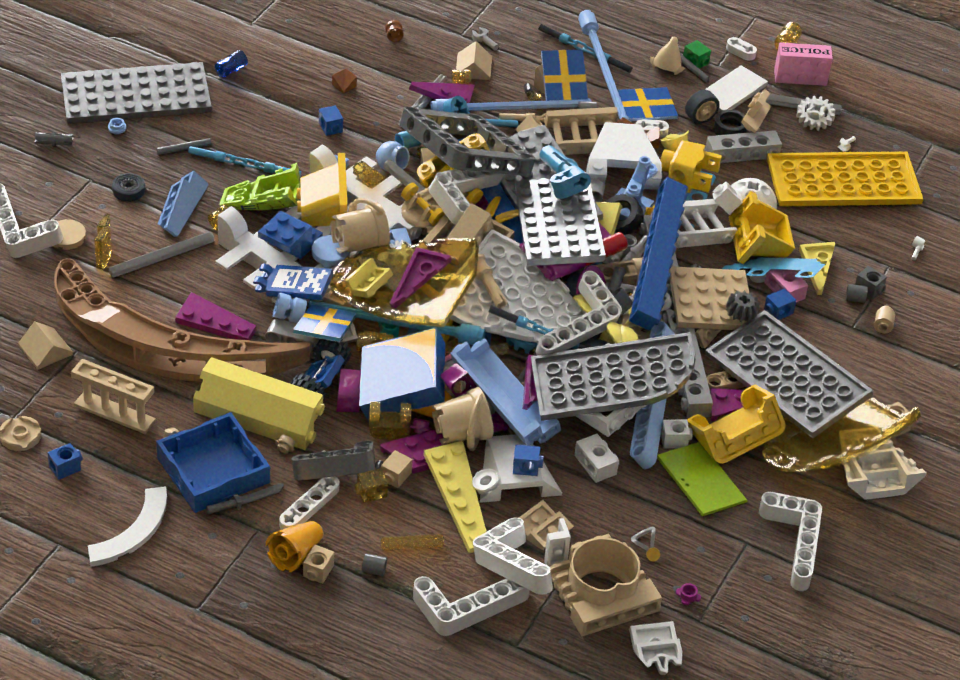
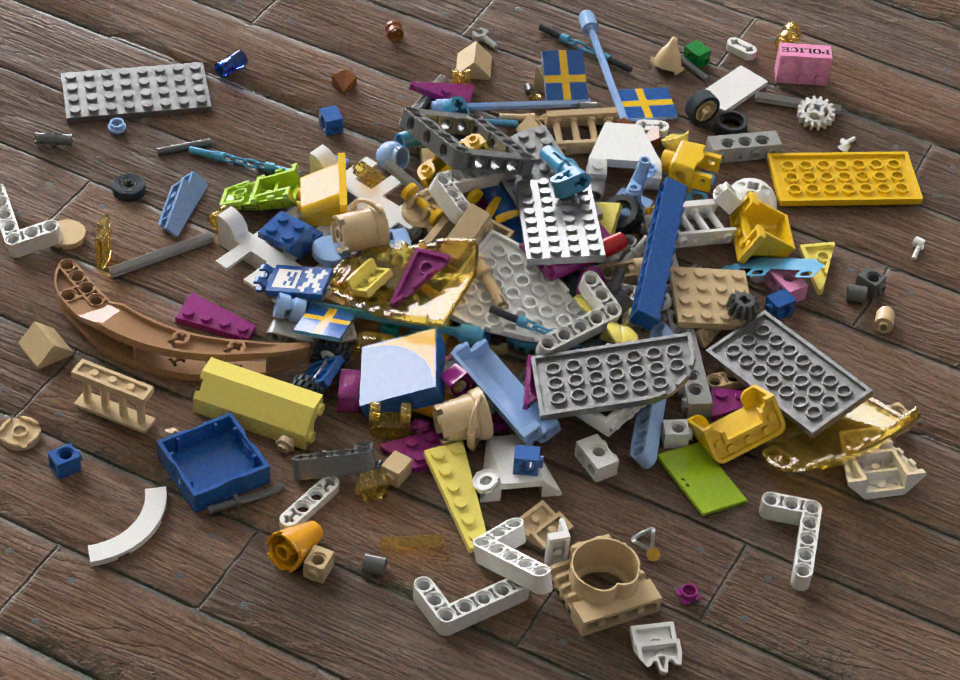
tan bracket [741,89,771,133] -> none

